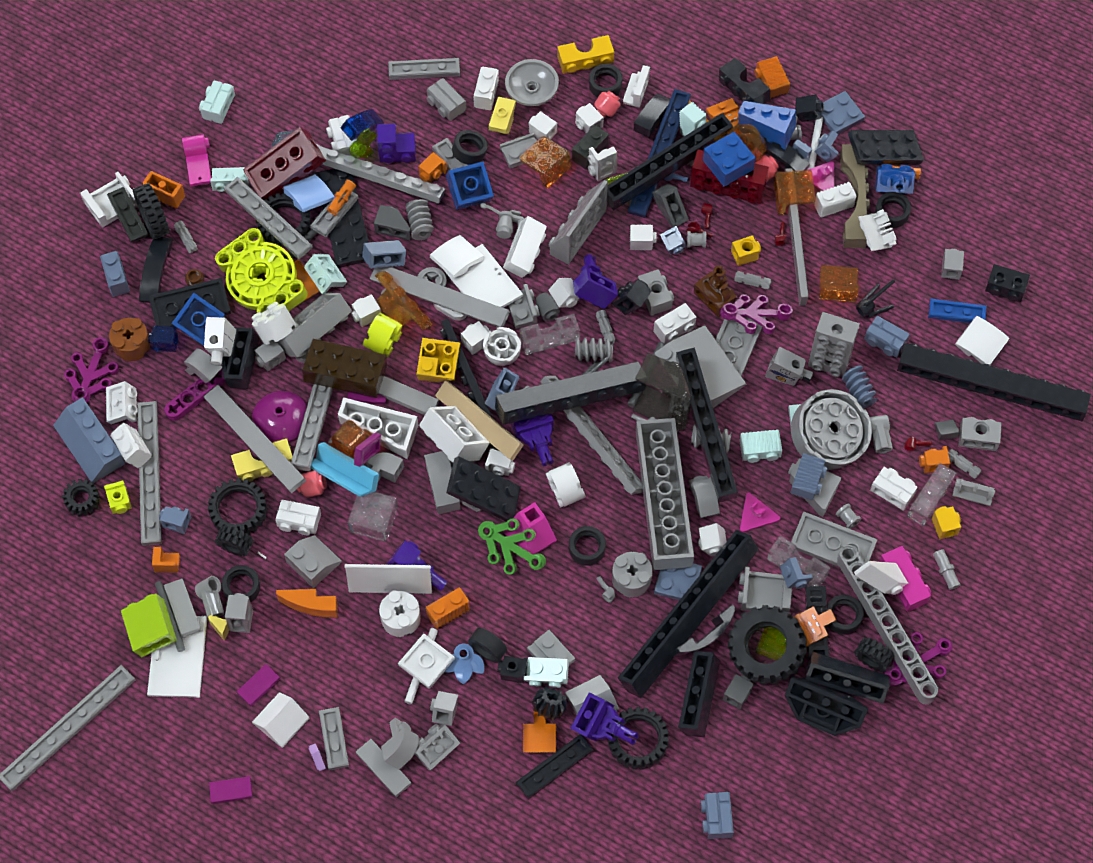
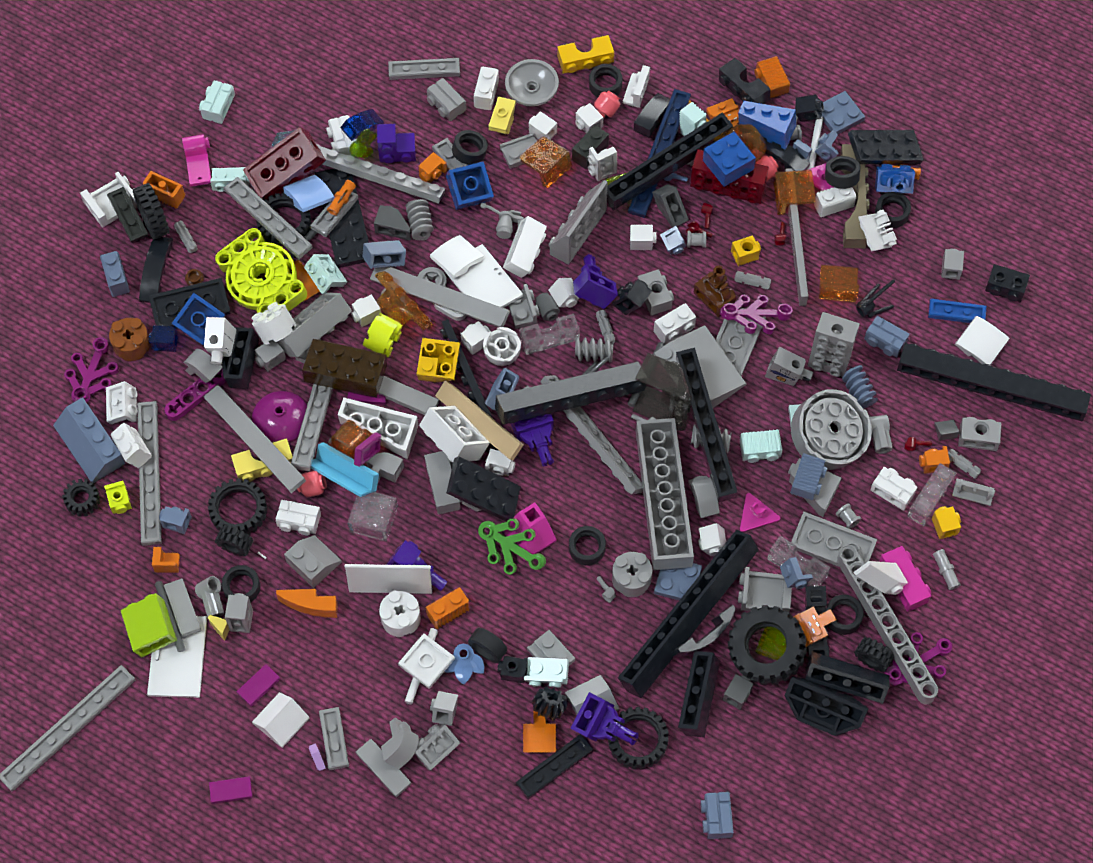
white brick [546,462,586,508] -> none
none -> black tyre [825,156,861,189]

